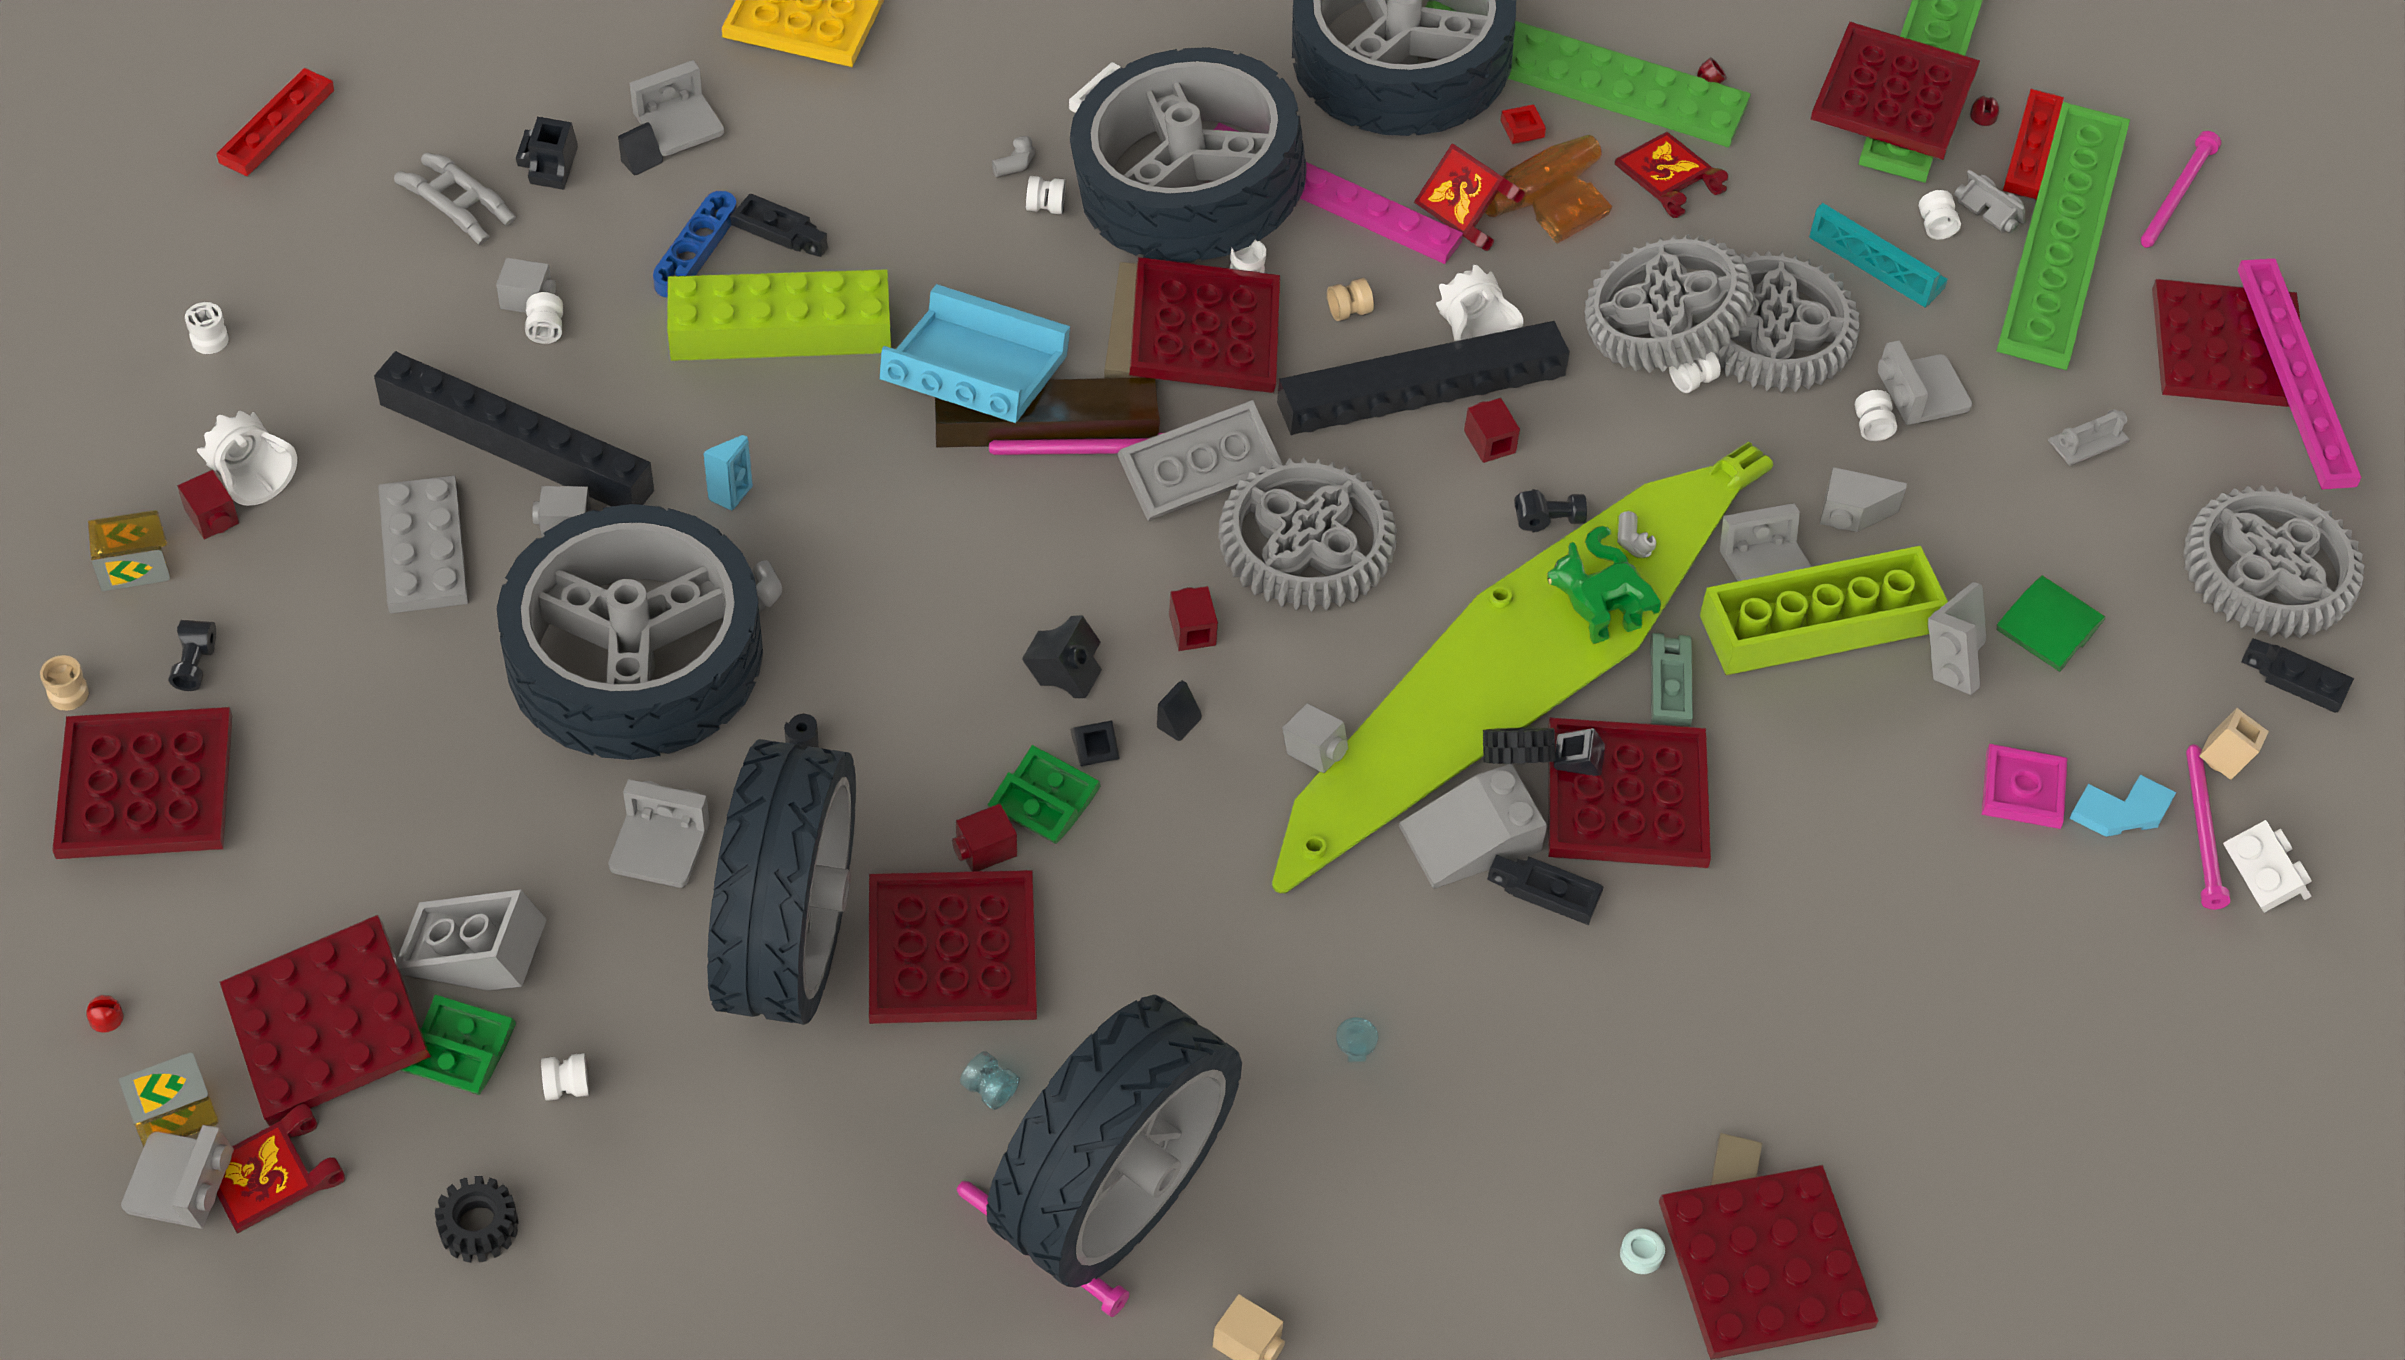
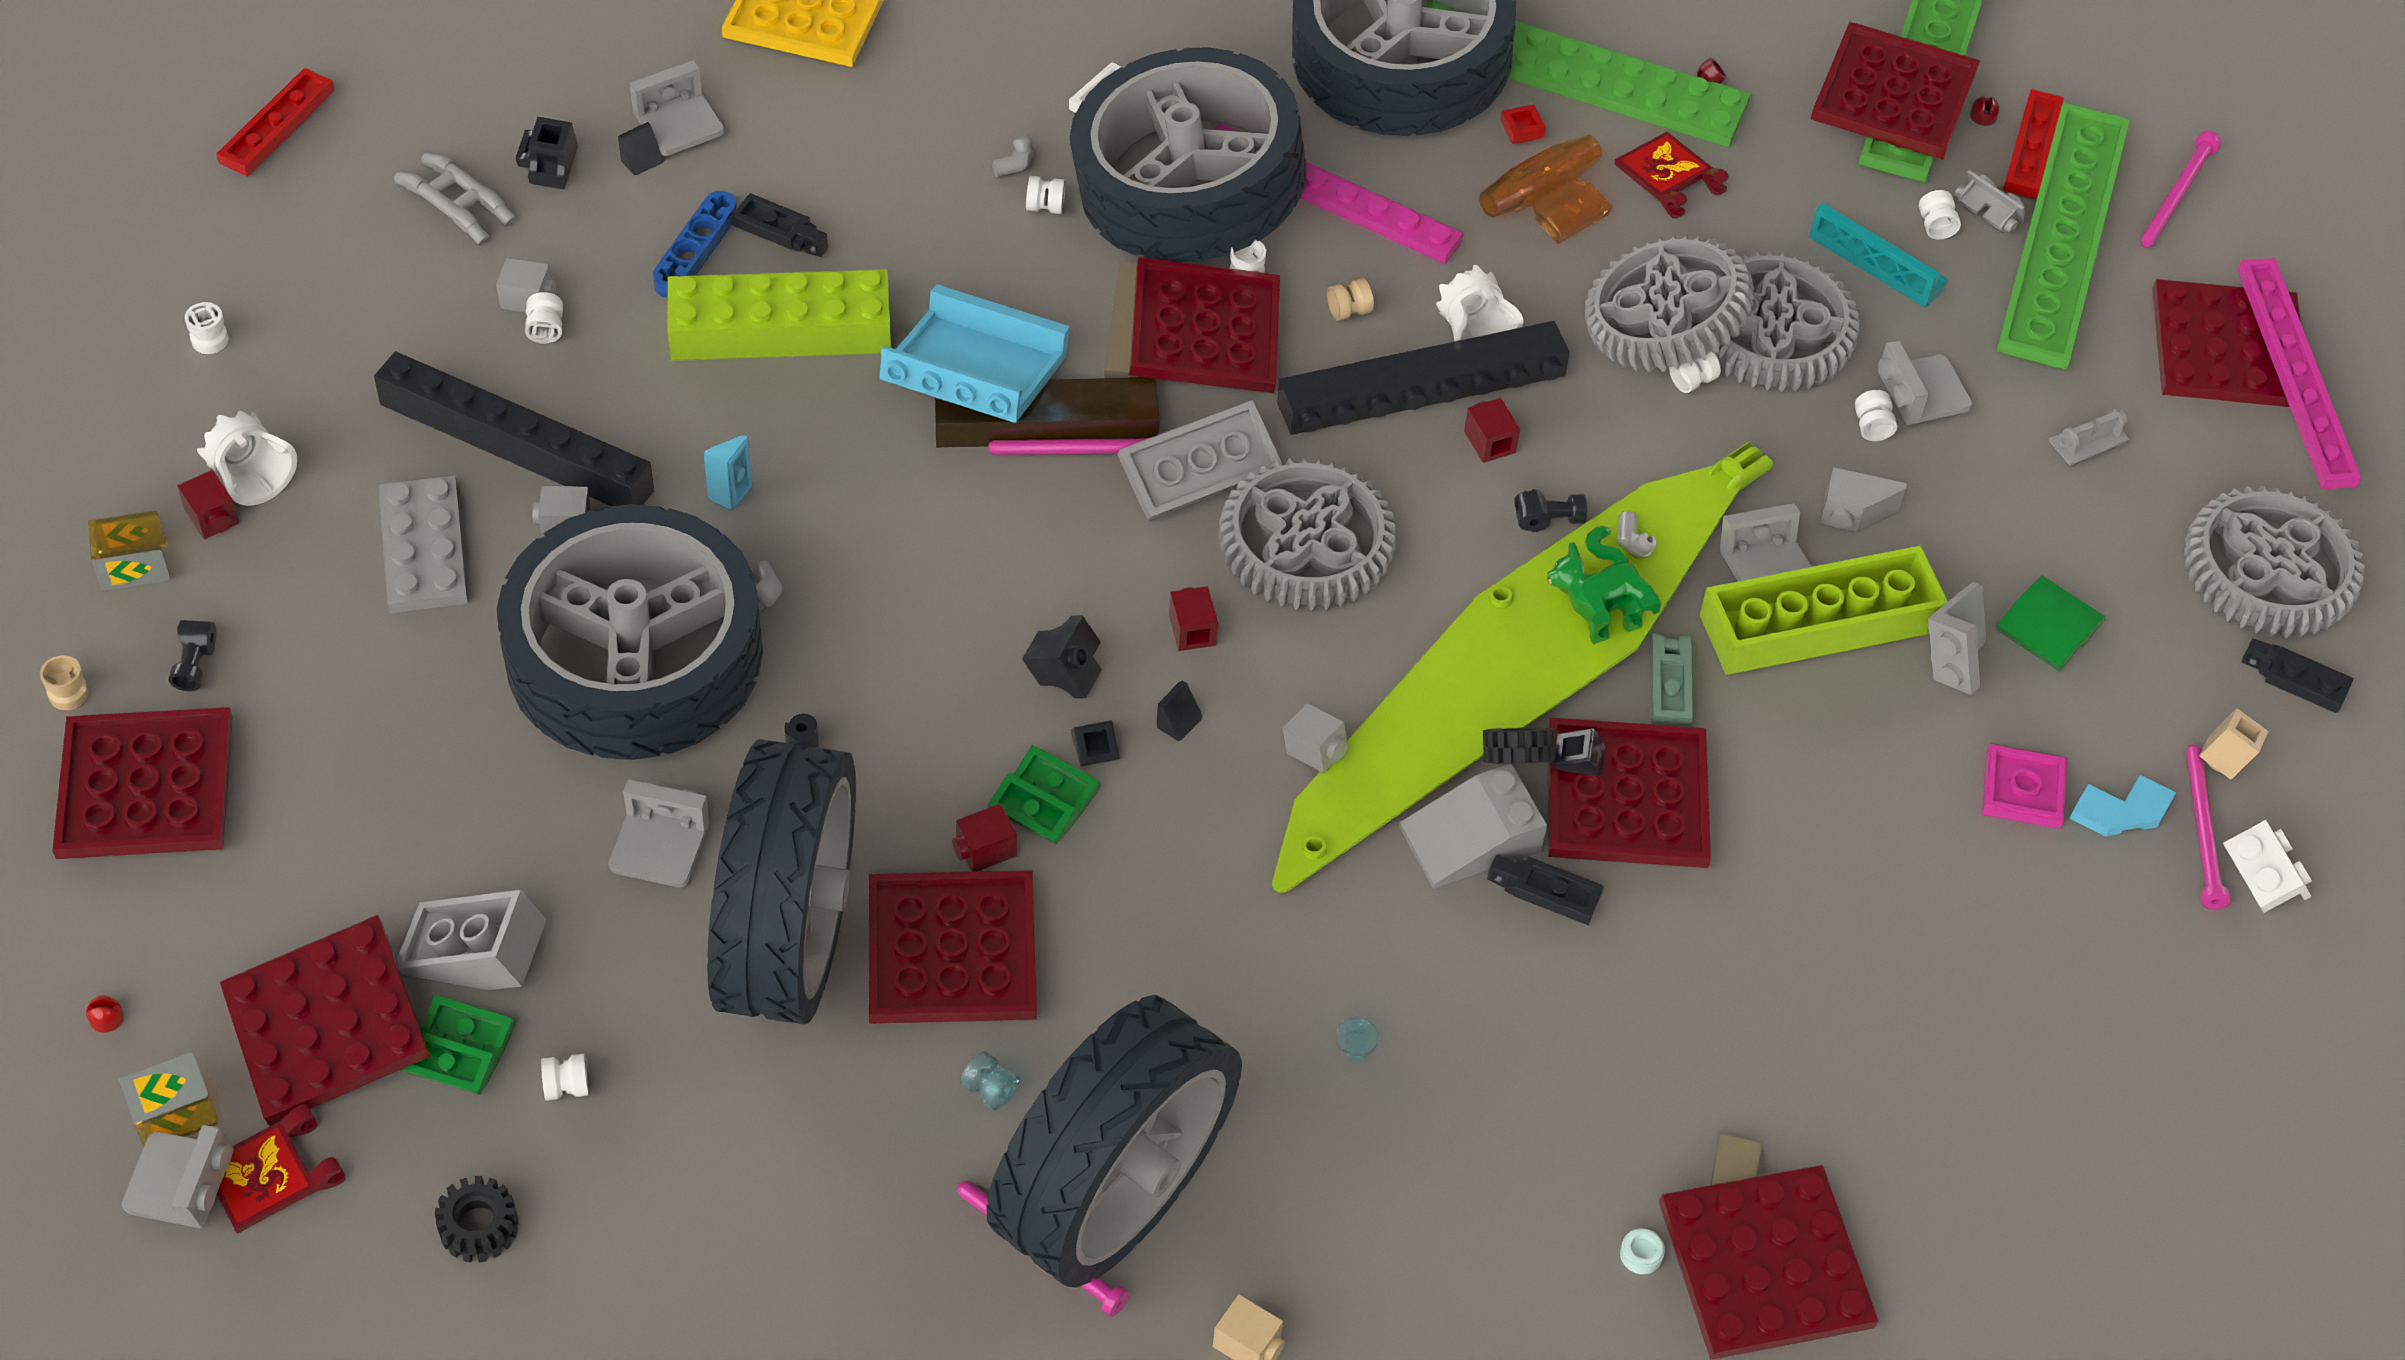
flag [1414,143,1526,251] -> none

